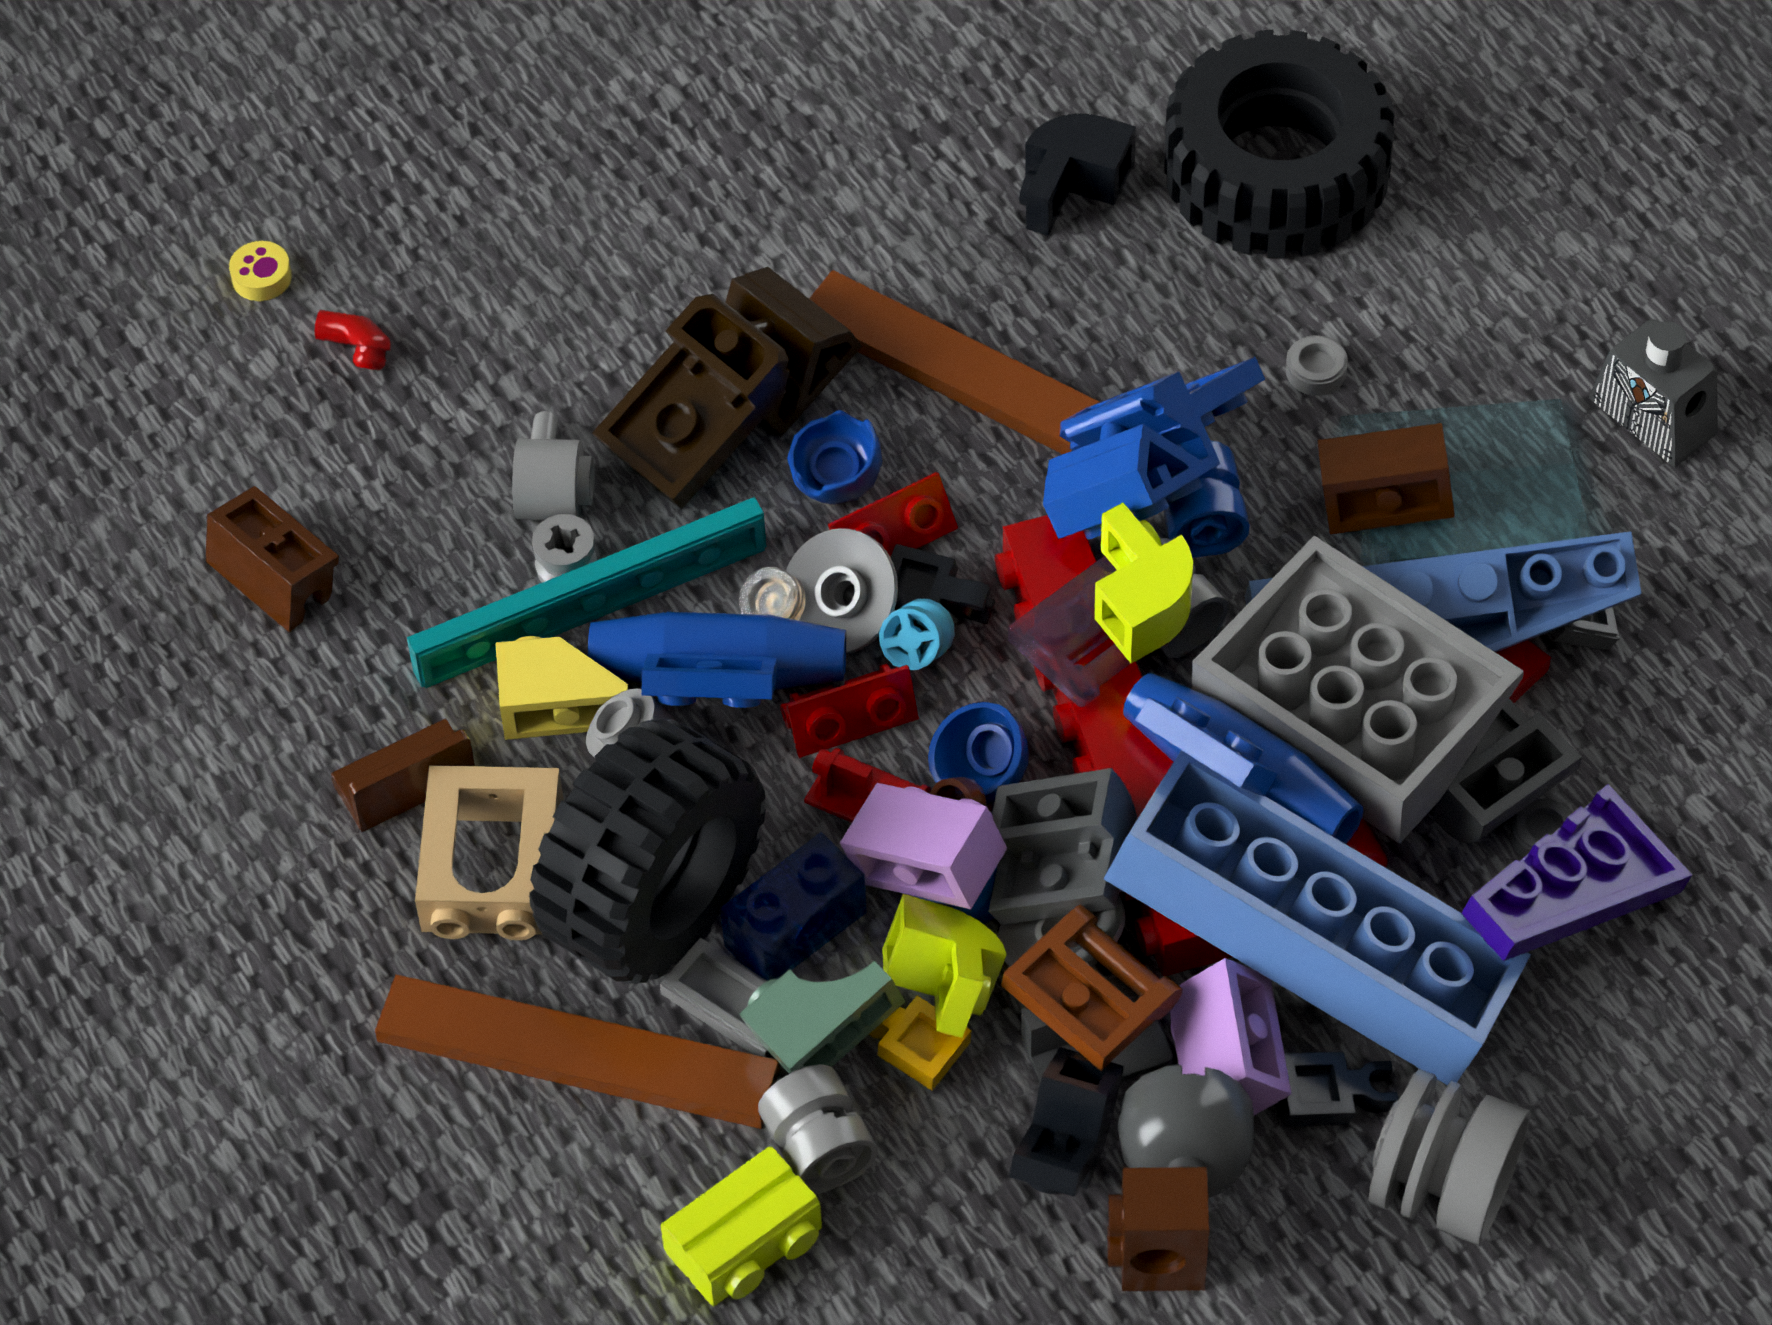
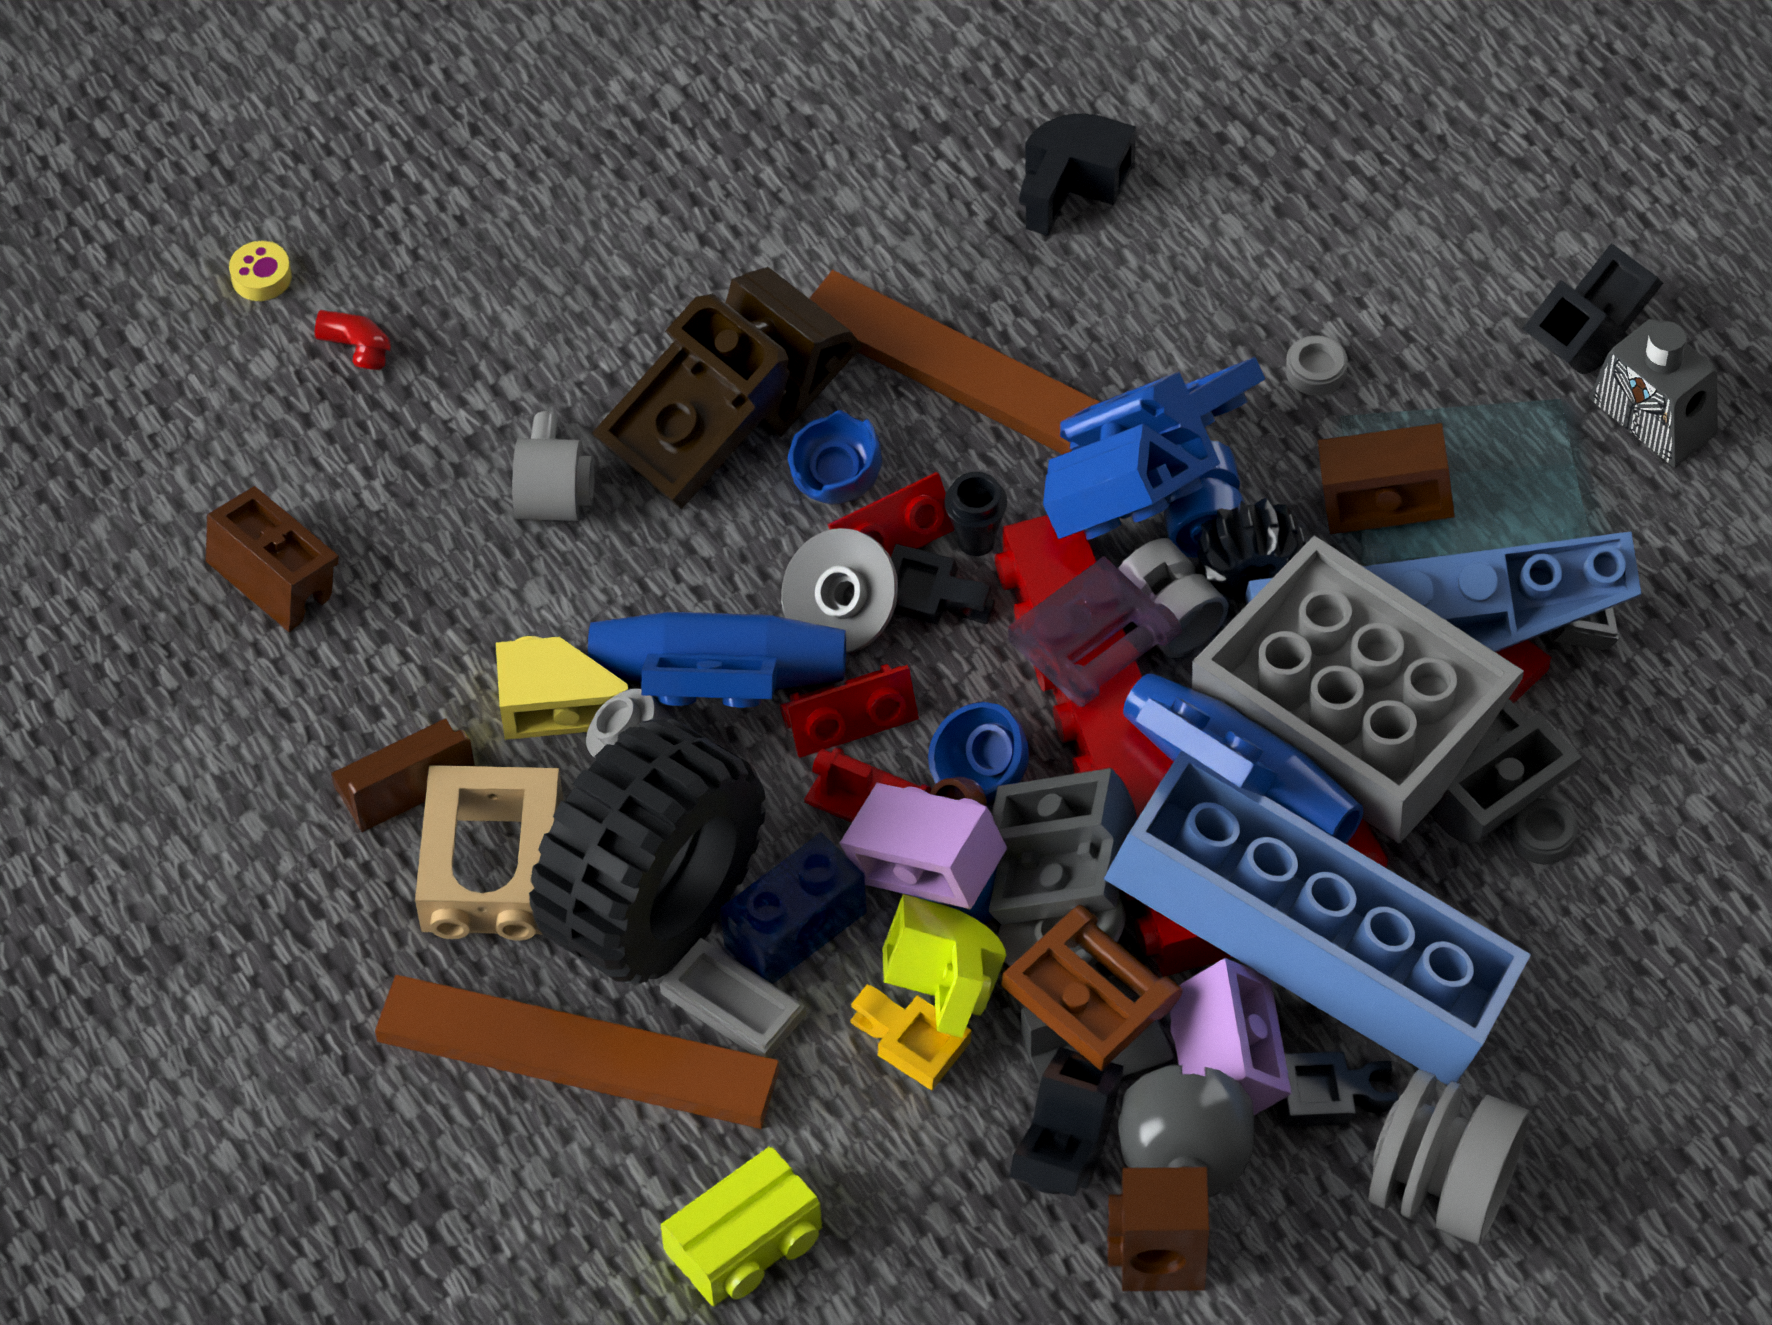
teal tile [407,497,767,688] -> none
light grey wheel [532,514,597,582] -> none
clear tile [739,567,806,620] -> none
sand green arch [739,961,905,1074] -> none
light grey wheel [758,1064,878,1194] -> none
medium azure wheel [879,599,955,670] -> none
neon yellow brick [1094,503,1193,664] -> none
black tyre [1164,29,1395,259] -> none
dark purple wing [1461,784,1692,961] -> none
none -> black cone [944,472,1008,556]
none -> black gear [1197,498,1306,599]
none -> black brick [1522,243,1664,374]

